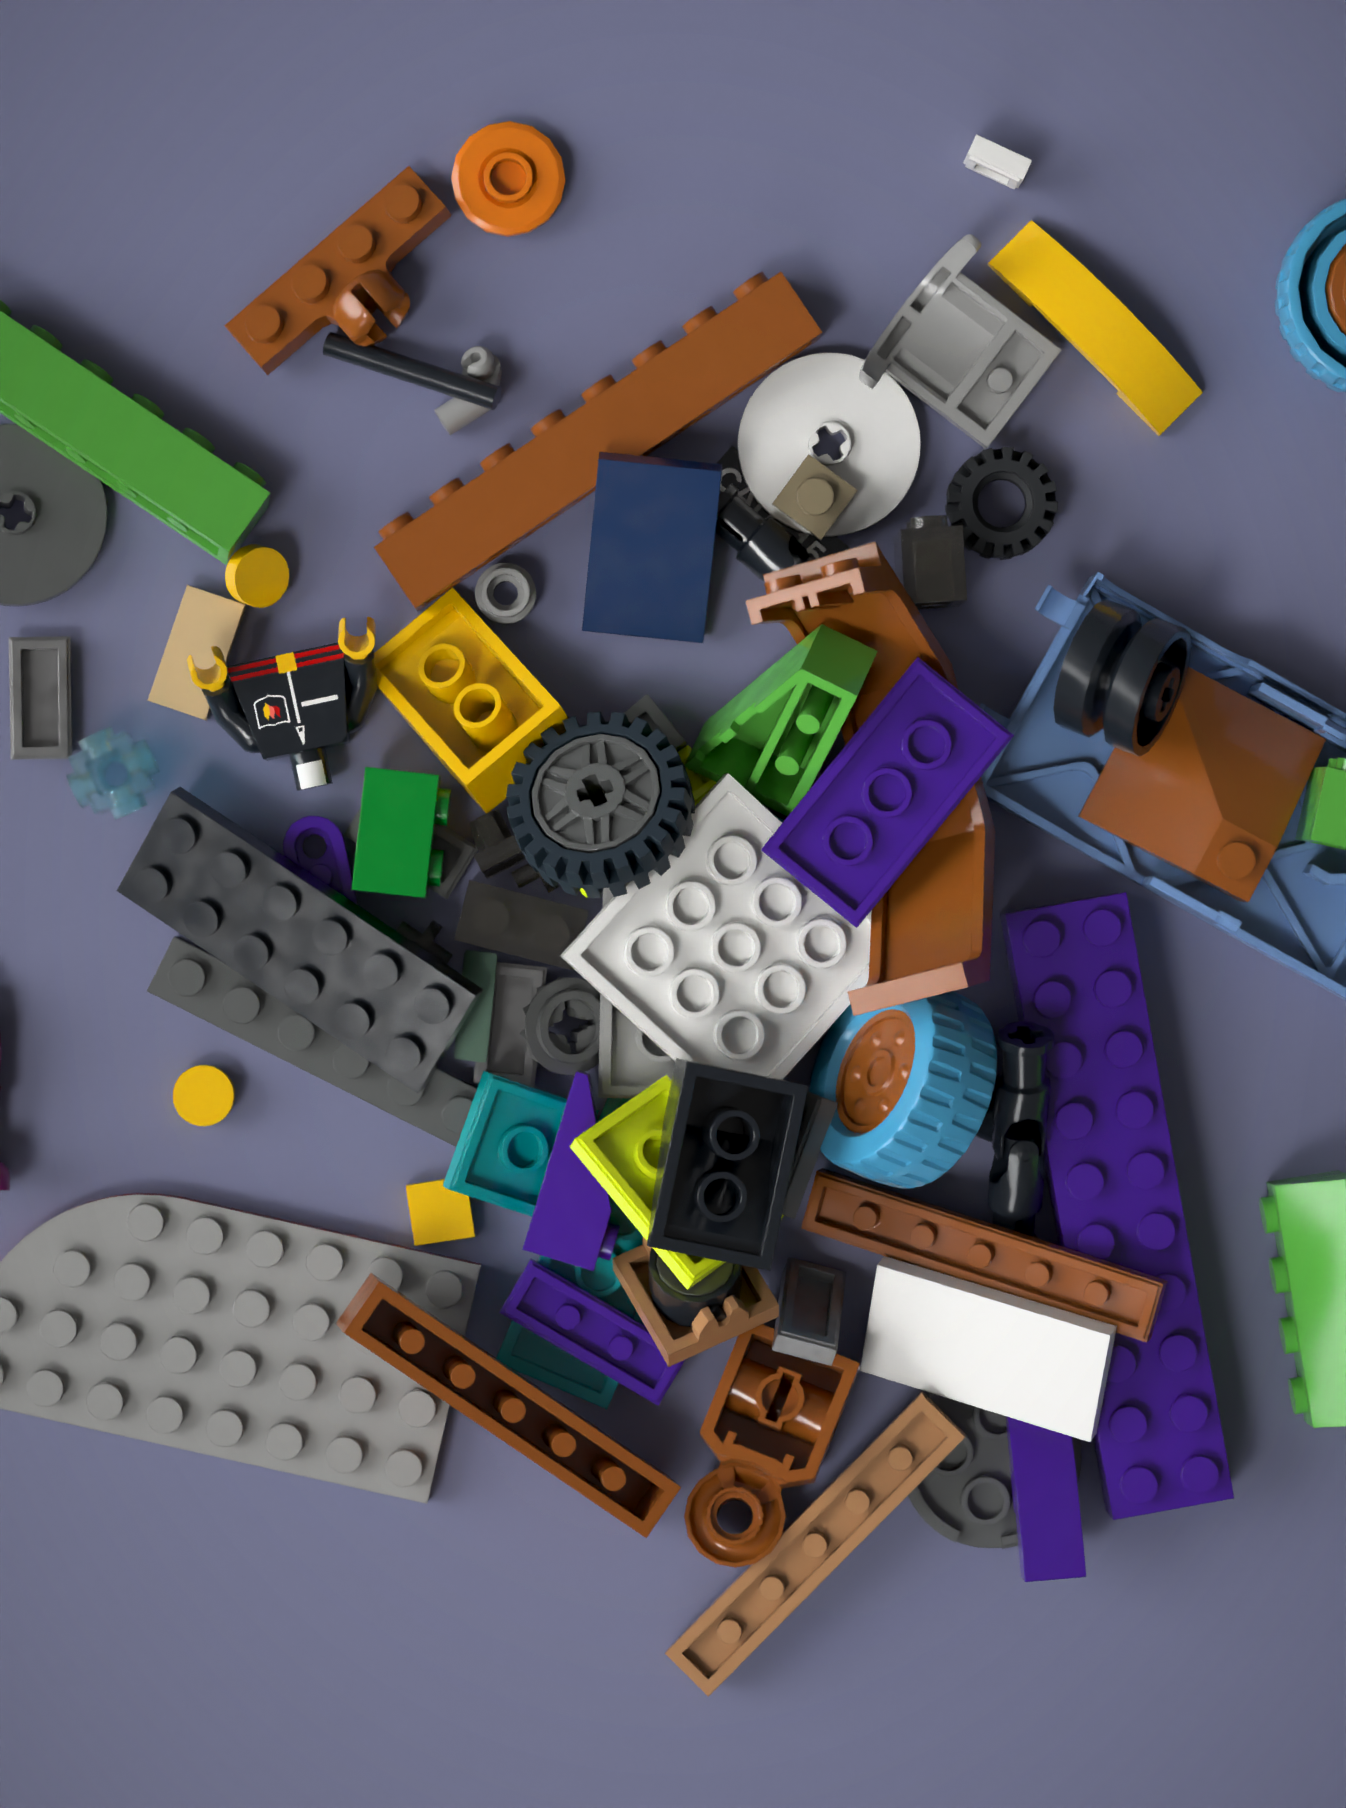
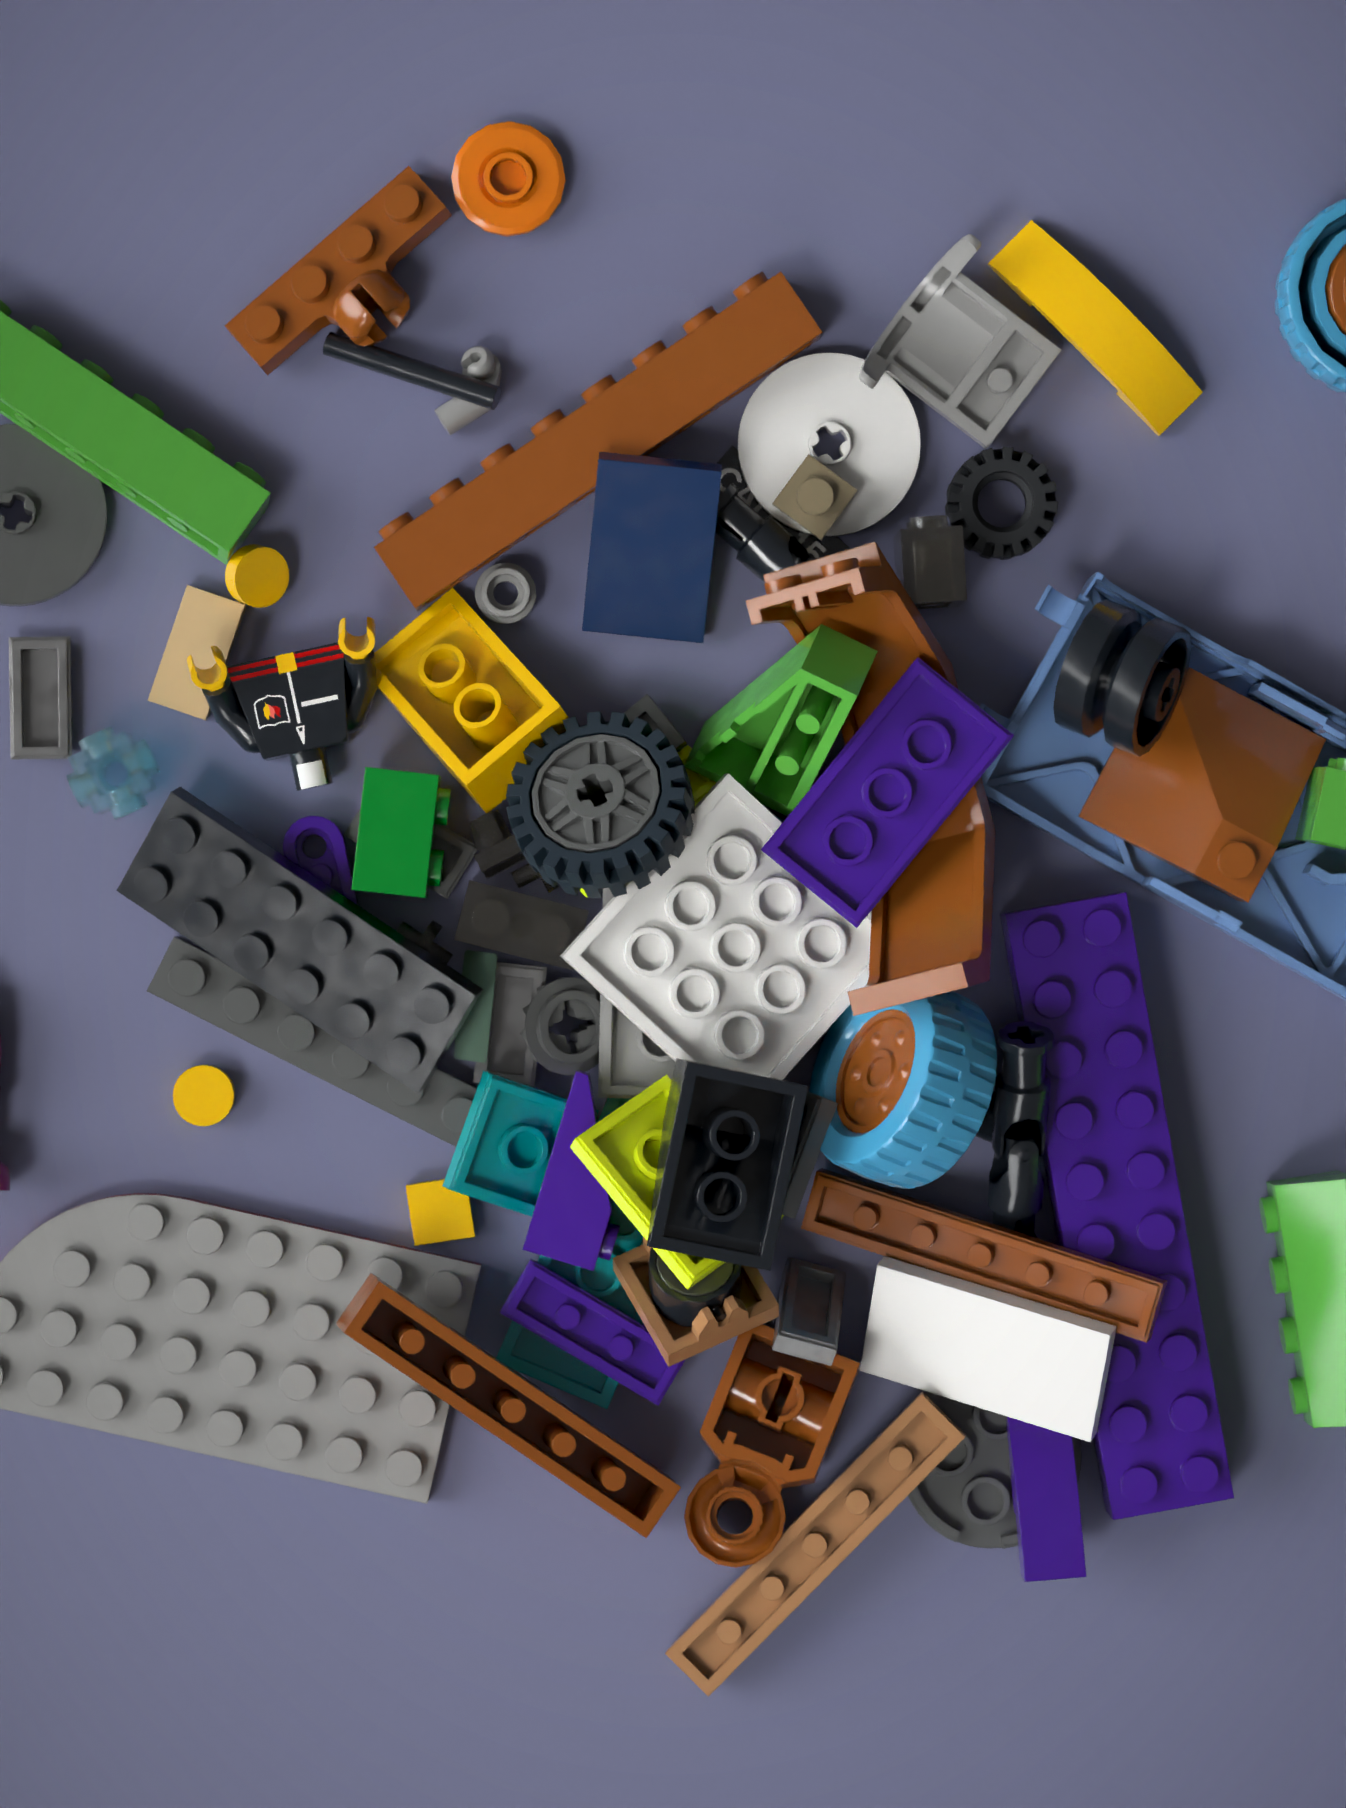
white tile [963,134,1032,189] -> none

